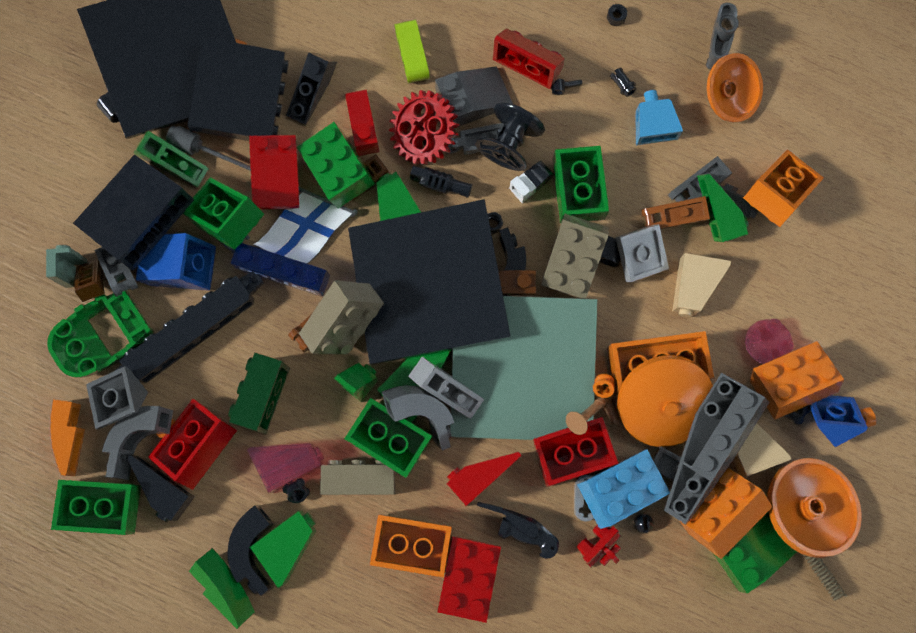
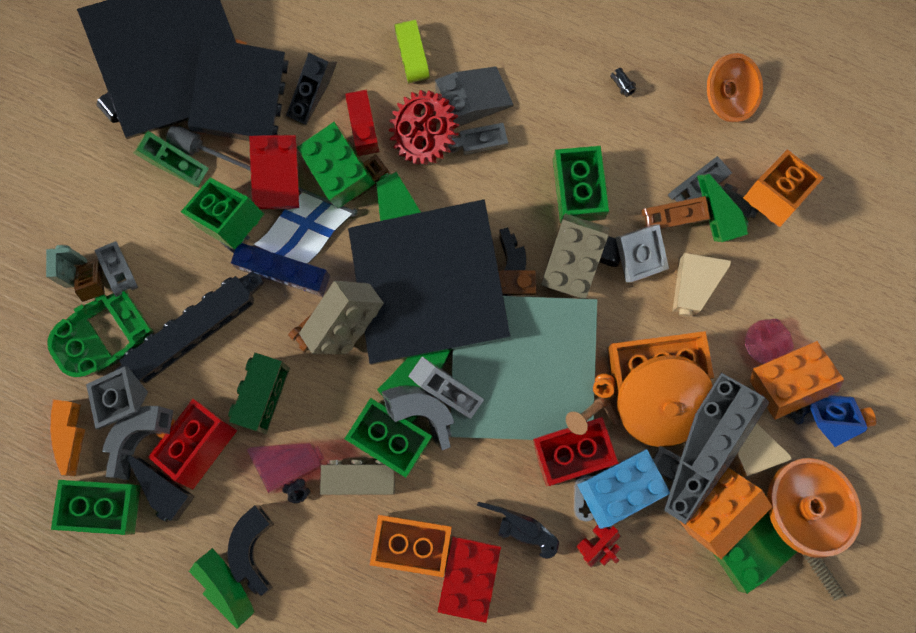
black brick [73,154,194,271] -> none
blue slope [135,233,216,291] -> none
green slope [250,511,316,588] -> none
green slope [334,363,379,402] -> none
black hinge [410,166,473,198] -> none
red slope [446,452,522,506] -> none
black piece [475,102,545,171] -> none
black axle [488,212,503,234] -> none
red slope [493,28,565,89] -> none
leg [509,160,554,203] -> none
black hand [552,79,582,95] -> none
black axle [607,4,627,26] -> none
black hinge [633,514,654,533] -> none
dark azure torso [635,90,683,145] -> none
dark grey connector [706,2,739,70] -> none

